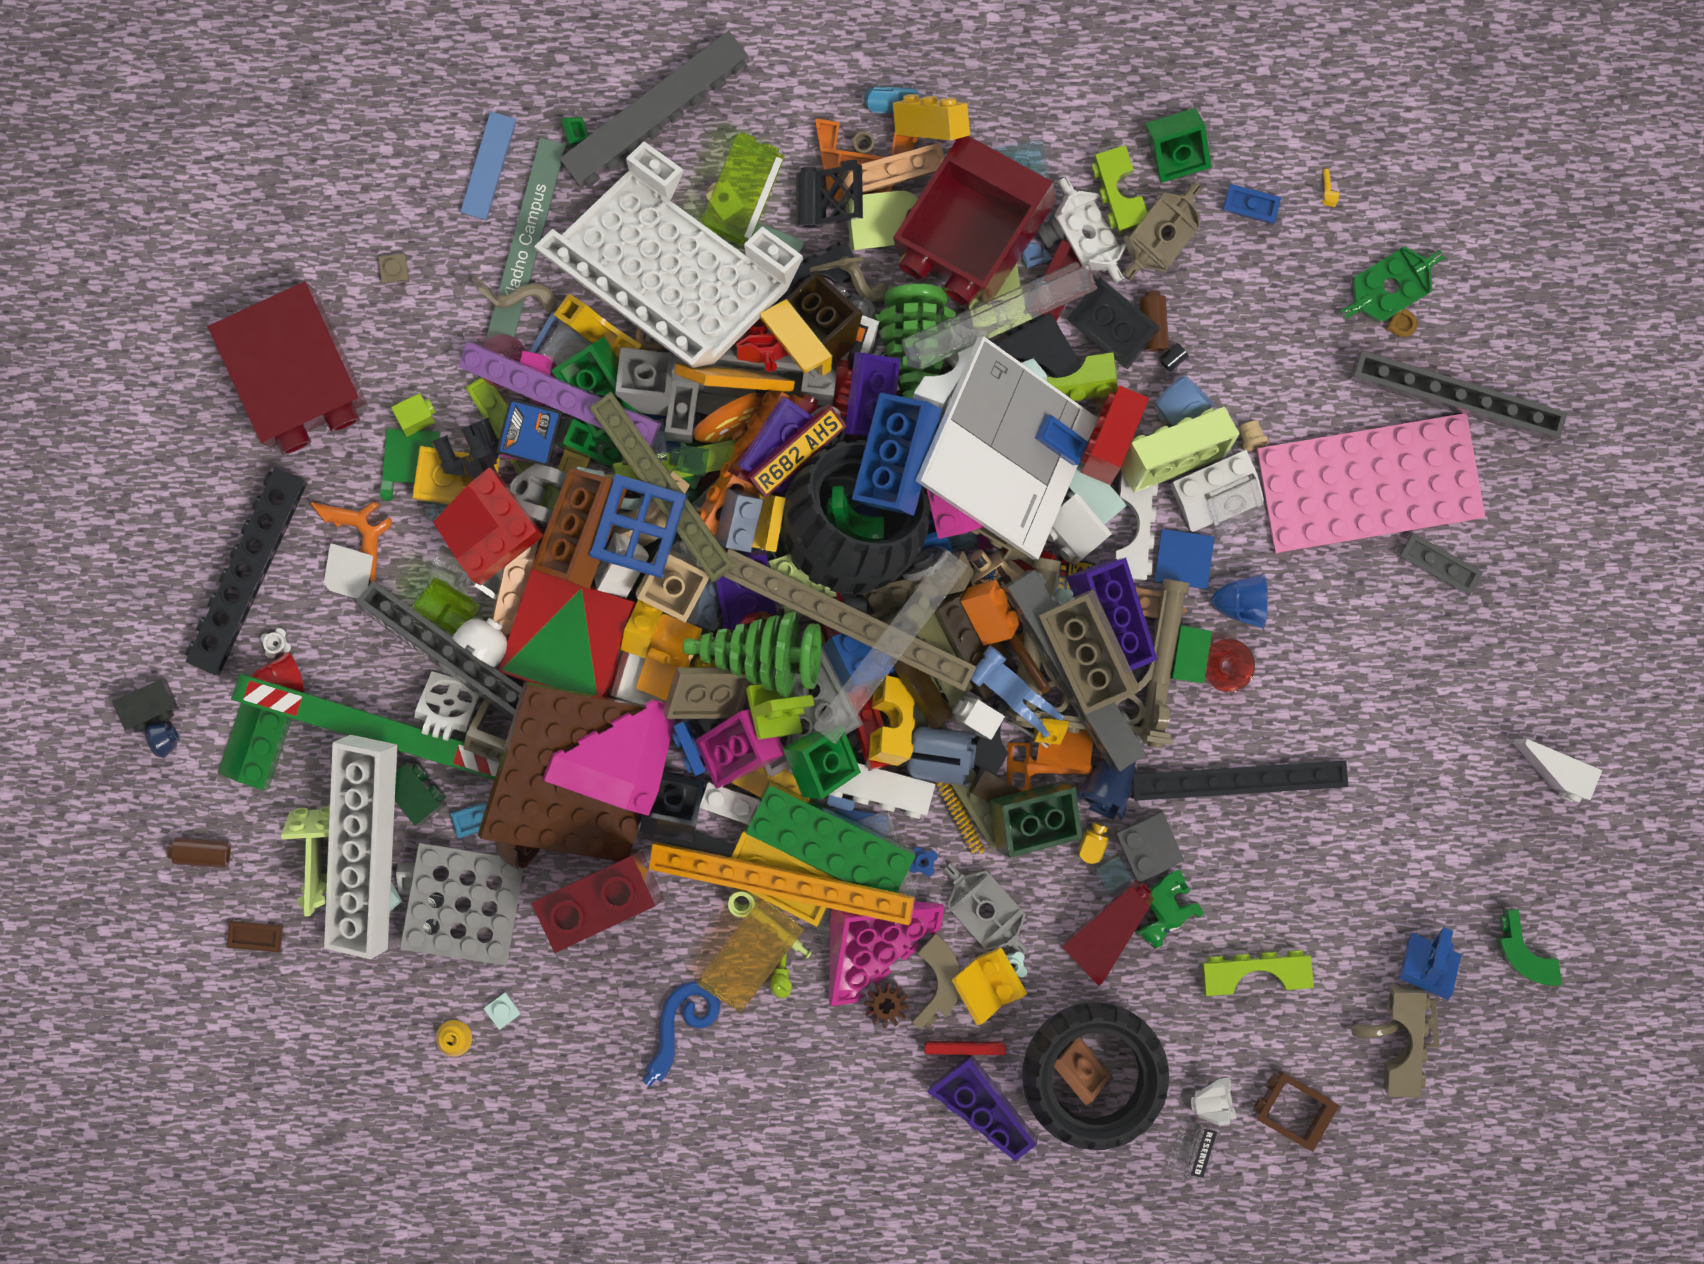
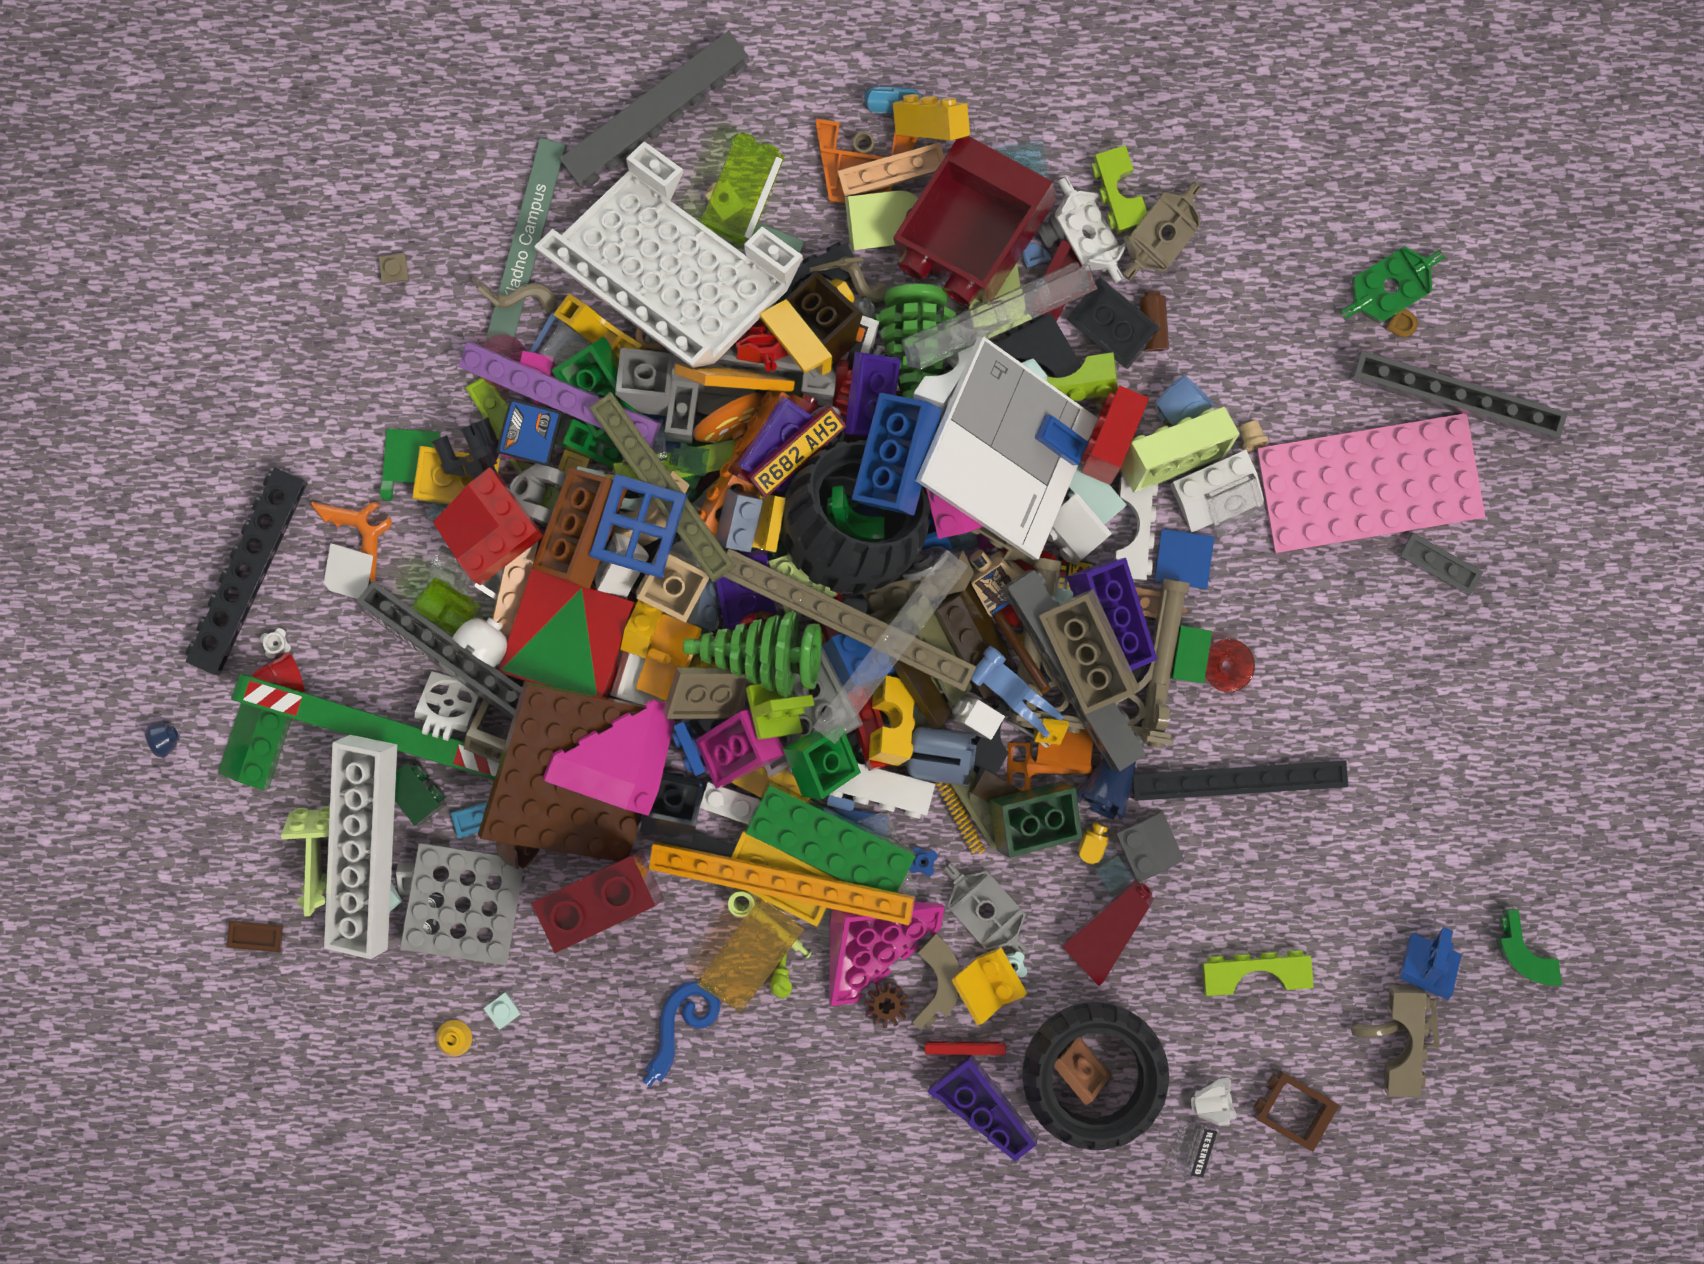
pearl dark grey hinge [112,679,179,733] -> none
reddish brown brick [167,838,231,868] -> none
dark red brick [207,281,367,455] -> none
lime brick [391,393,436,437] -> none
medium blue tile [460,111,517,221] -> none
green slope [560,117,588,149] -> none
black piece [796,159,863,228] -> none
orange brick [961,580,1019,646] -> none
green animal [1136,869,1204,949] -> none
green slope [1145,108,1212,183] -> none
black hinge [1159,343,1189,372] -> none
blue helmet [1210,573,1268,629] -> none
blue plate [1222,184,1282,224] -> none
yellow hand [1322,169,1339,207] -> none
white slope [1513,739,1602,803] -> none
none -> yellow tile [830,279,855,303]

